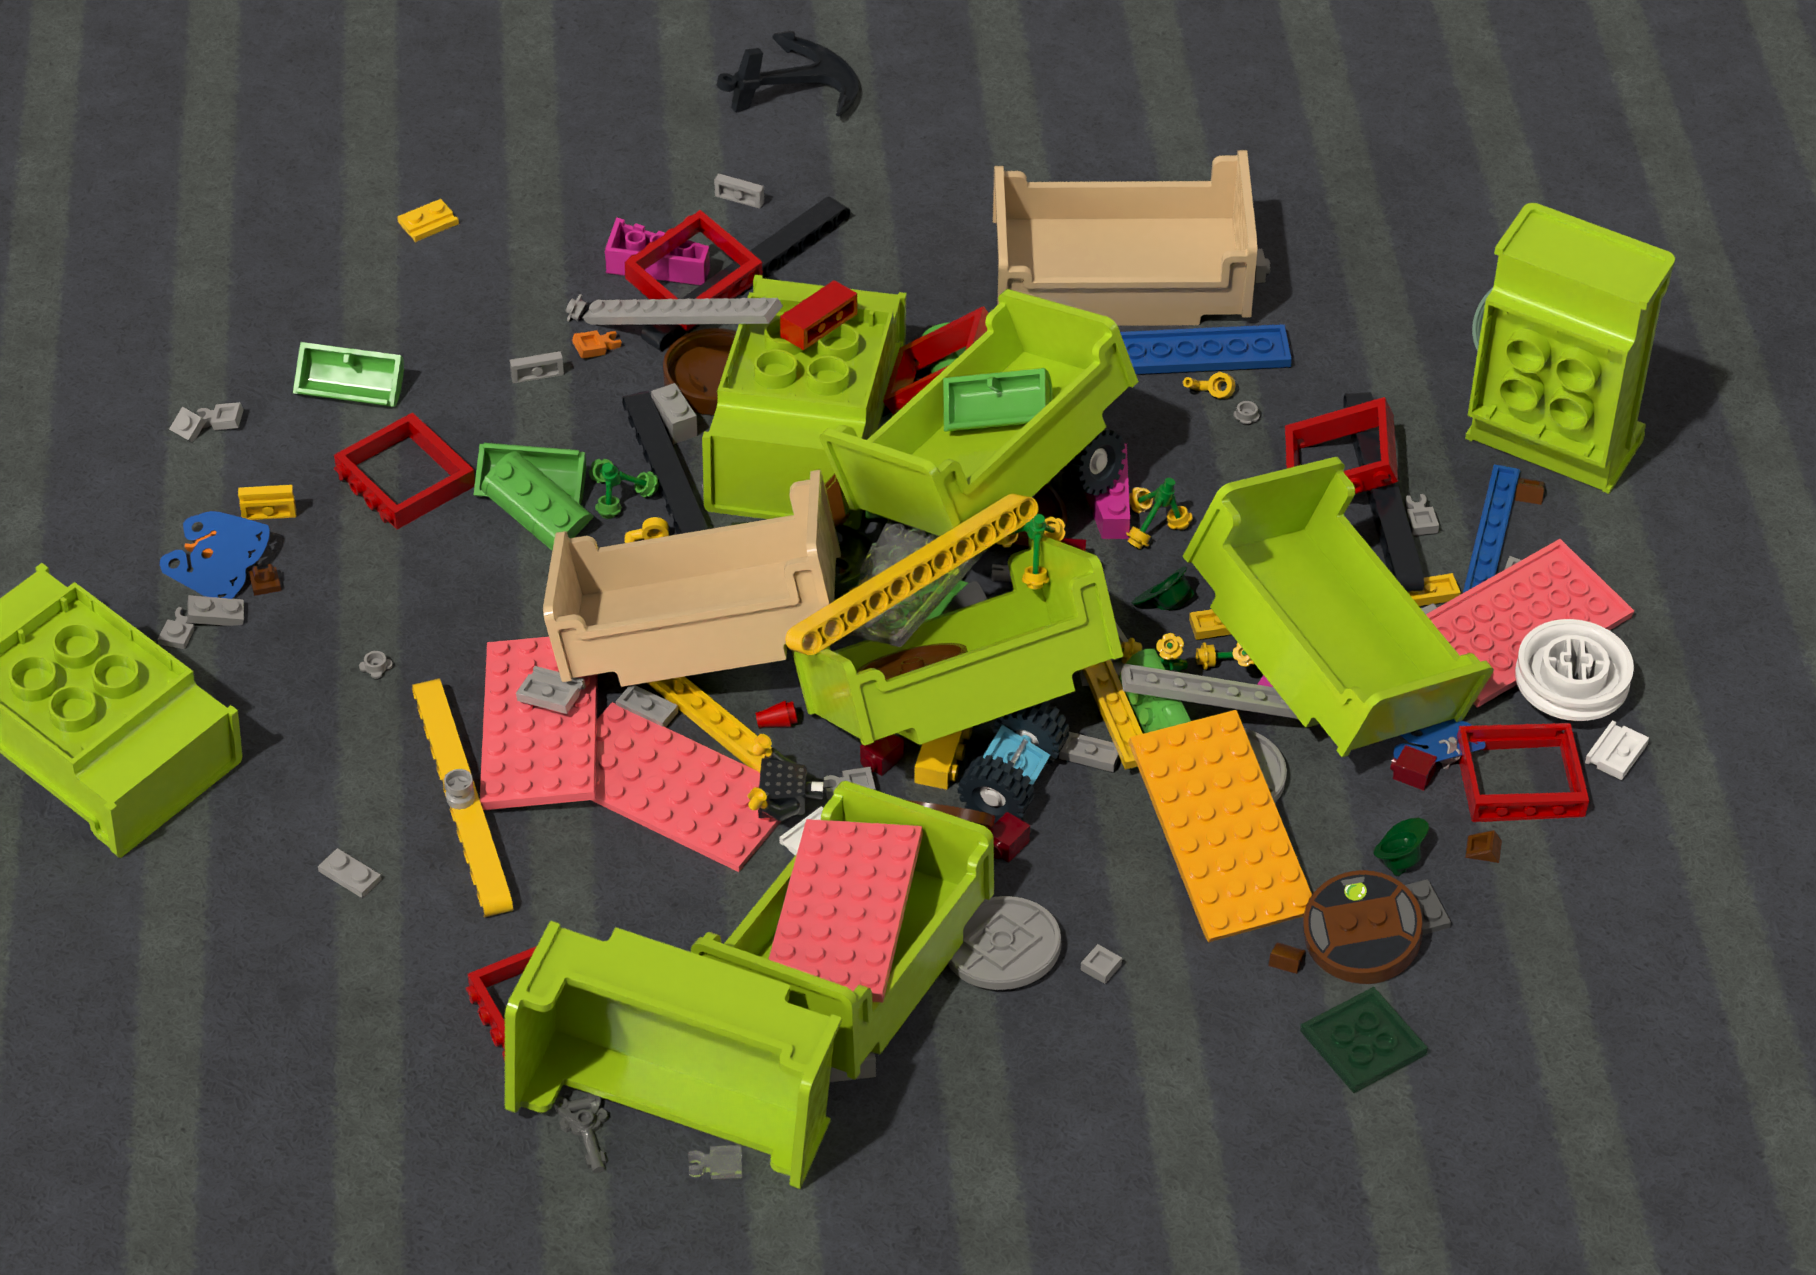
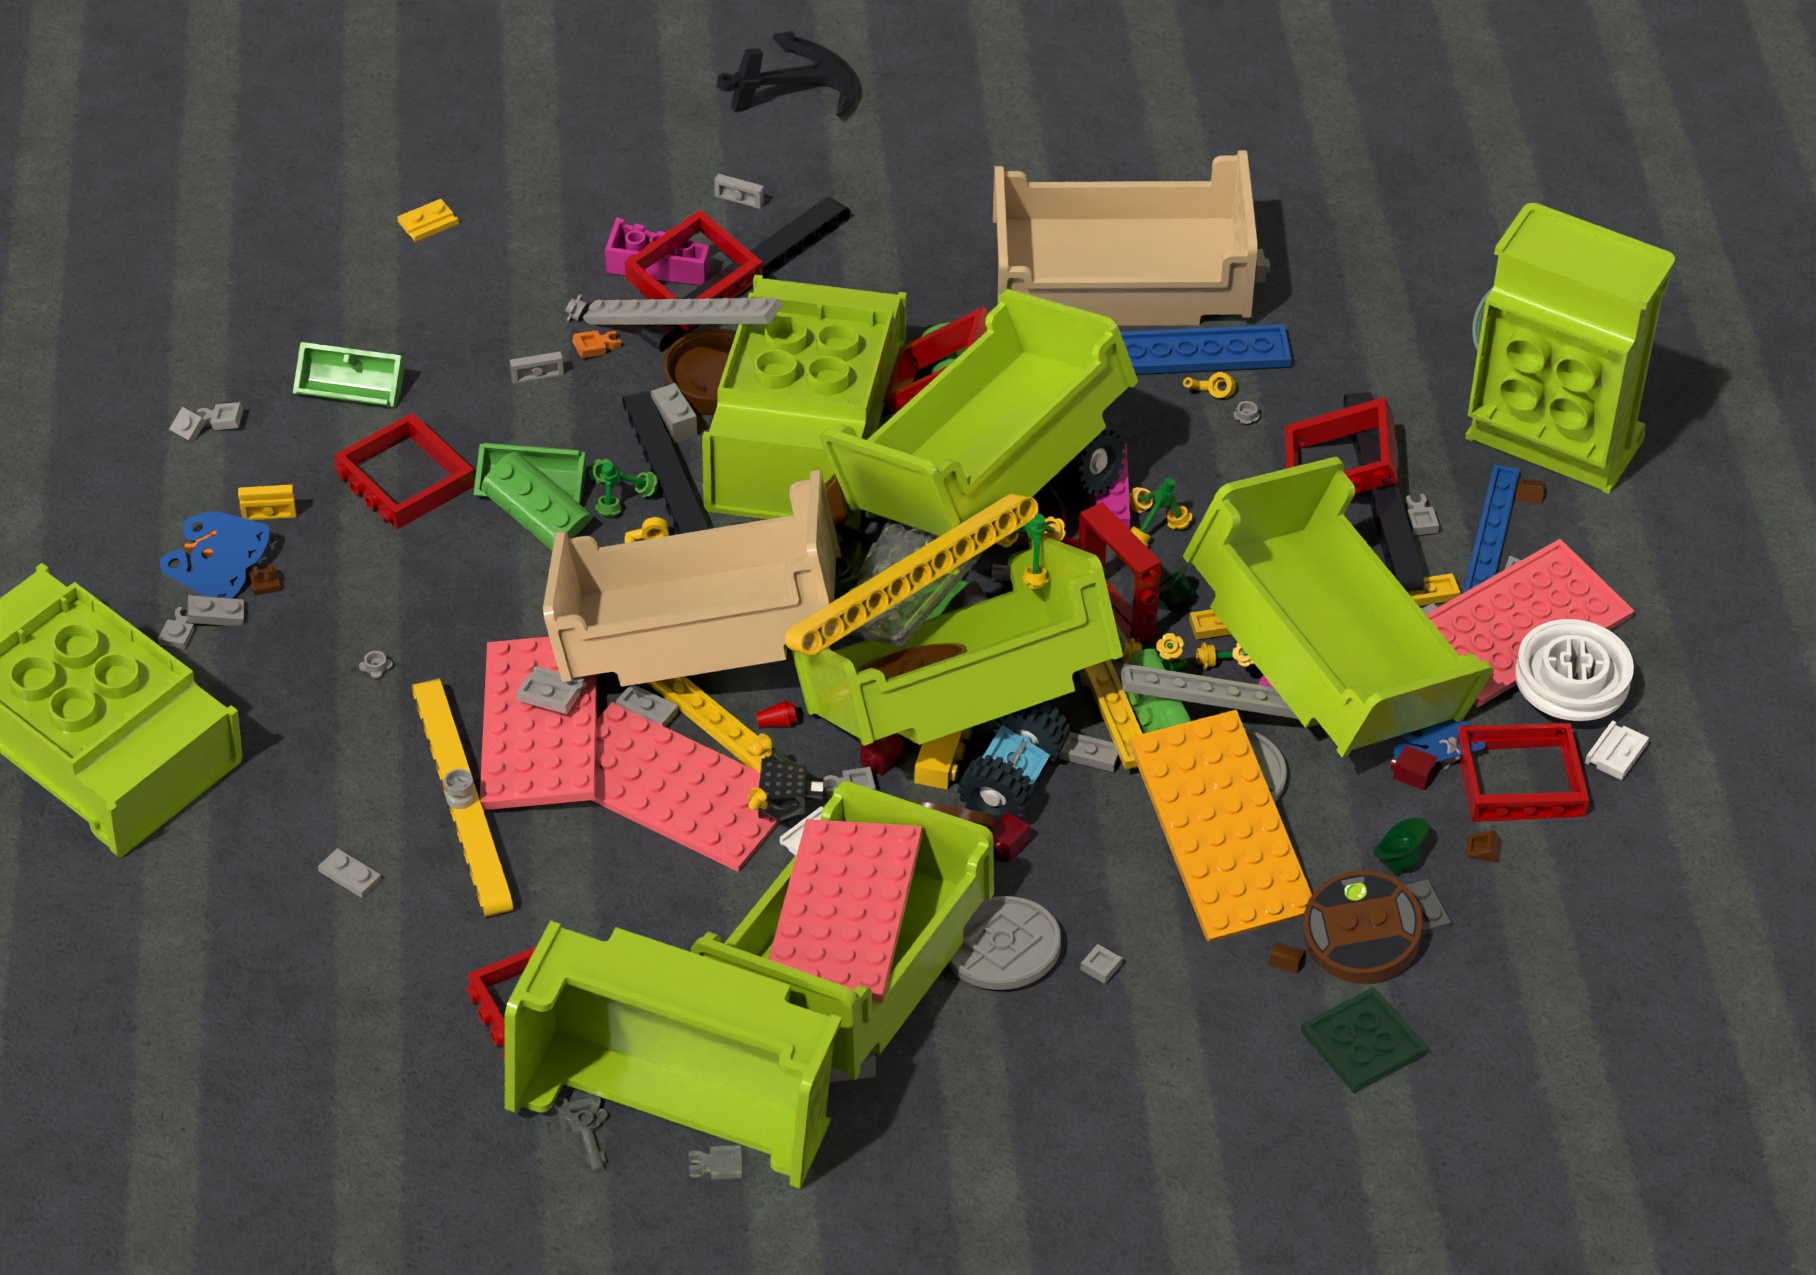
red brick [780,280,858,350] -> none
bright green container [943,368,1053,432] -> none
none -> red window [1078,502,1161,643]

